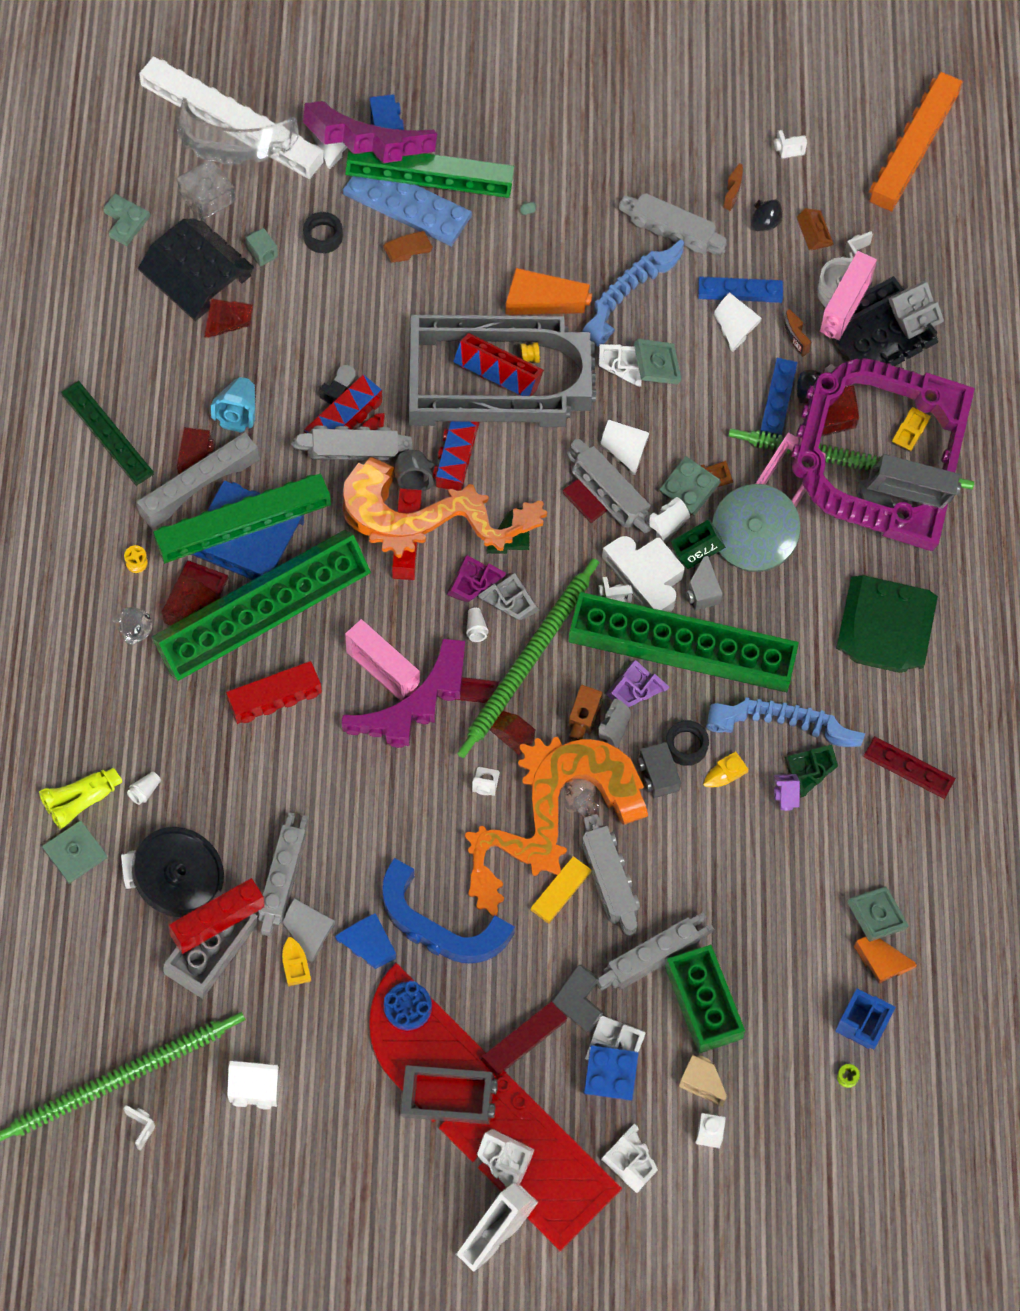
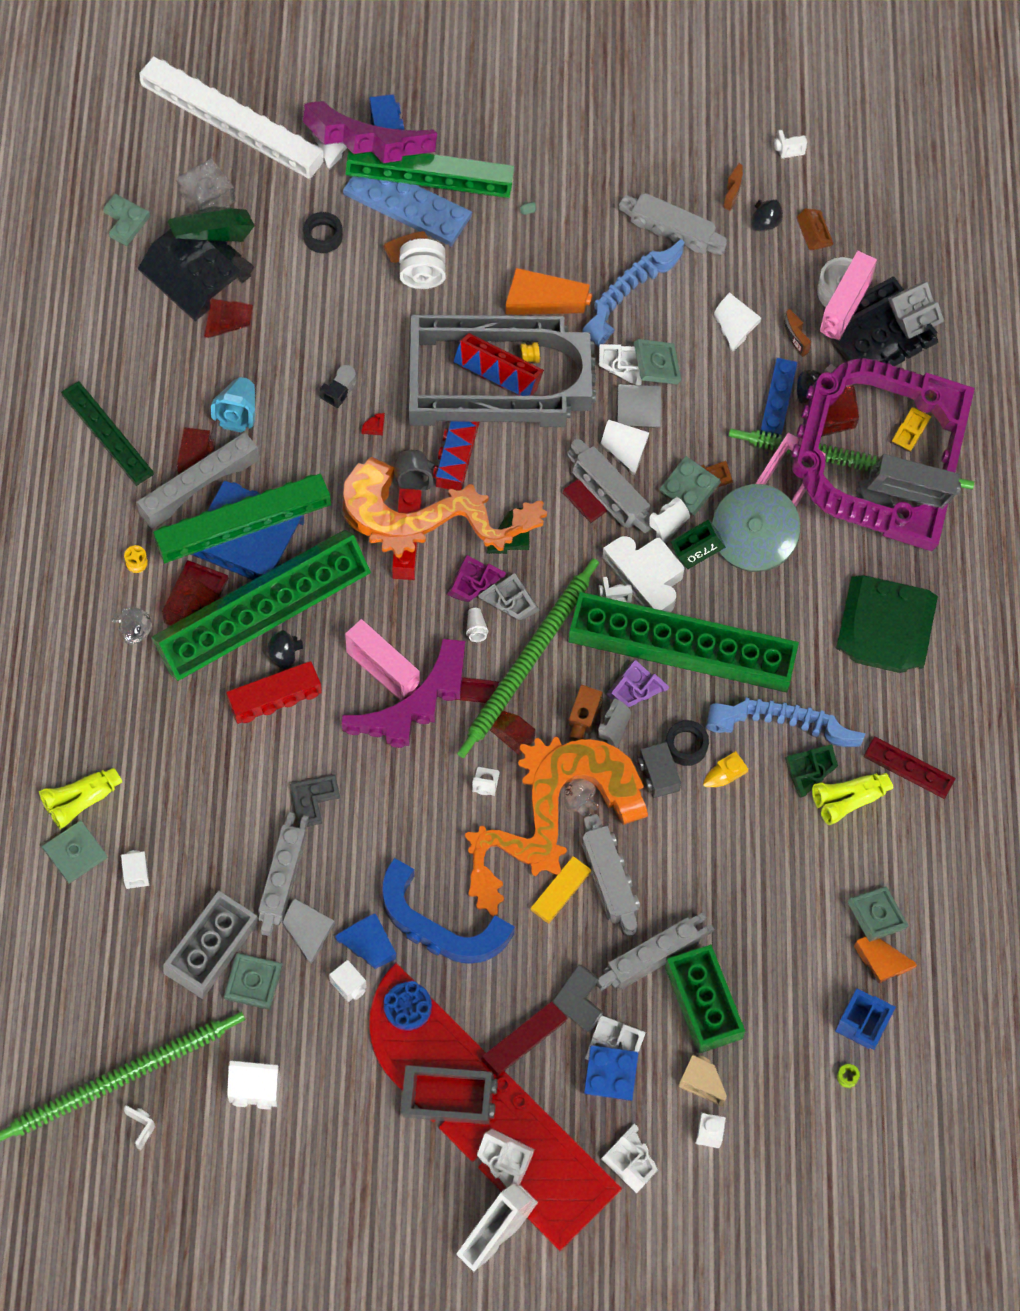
white cone [127,772,161,805] -> none
black dish [132,827,224,917] -> none
red brick [169,878,264,954] -> none
clear windscreen [177,97,298,164] -> none
sand green brick [246,228,278,267] -> none
yellow plate [282,937,311,987] -> none
light grey hinge [291,426,412,461] -> none
red brick [304,375,382,433] -> none
light grey slope [686,556,722,611] -> none
blue plate [698,277,783,303] -> none
medium lavender brick [774,774,800,811] -> none
white bracket [844,231,873,259] -> none
orange brick [869,72,963,212] -> none
none -> dark green wedge [168,206,255,242]
none -> sand green plate [224,953,283,1010]
none -> black piece [267,630,303,670]
none -> dark grey tile [290,775,340,827]
none -> white brick [329,960,366,1002]
none -> white wheel [400,239,446,289]
none -> light grey slope [617,385,661,428]
none -> neon yellow piece [812,773,893,825]

